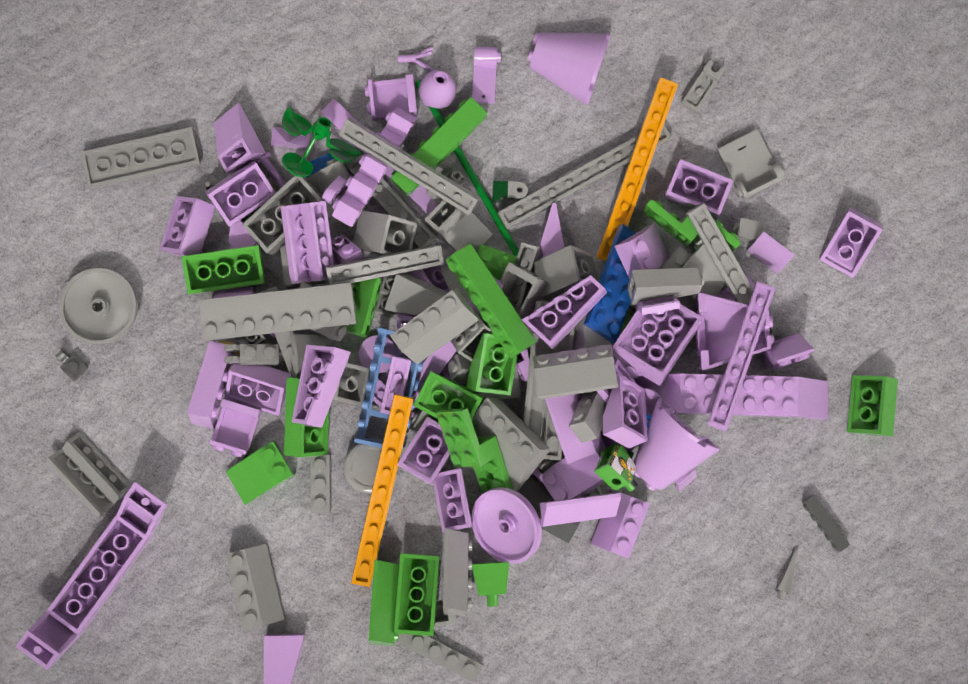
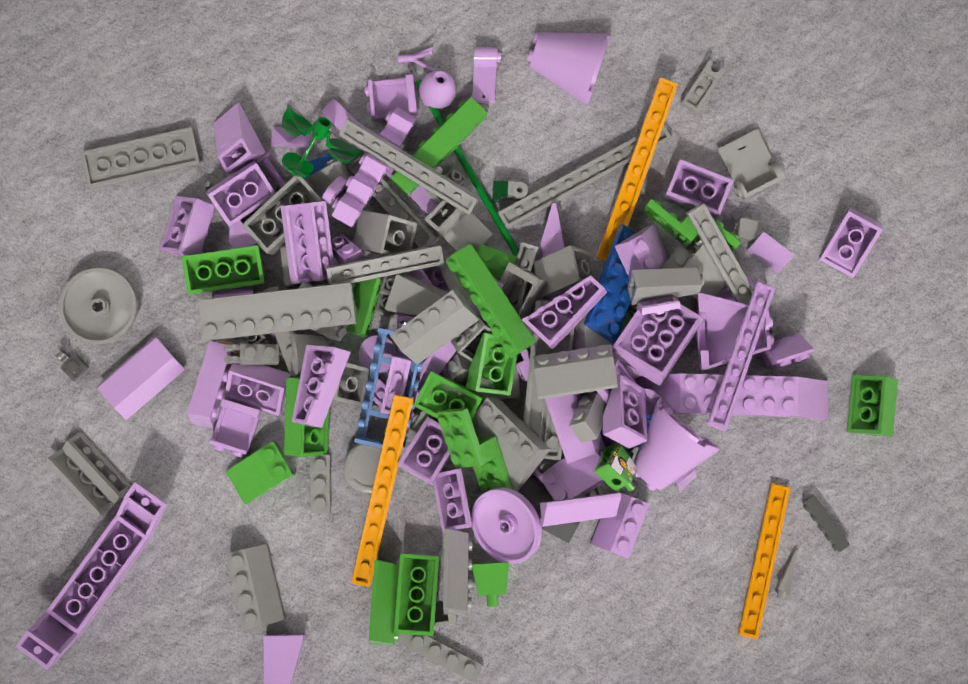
none -> lavender slope [97,336,185,420]
none -> light orange tile [738,483,791,640]

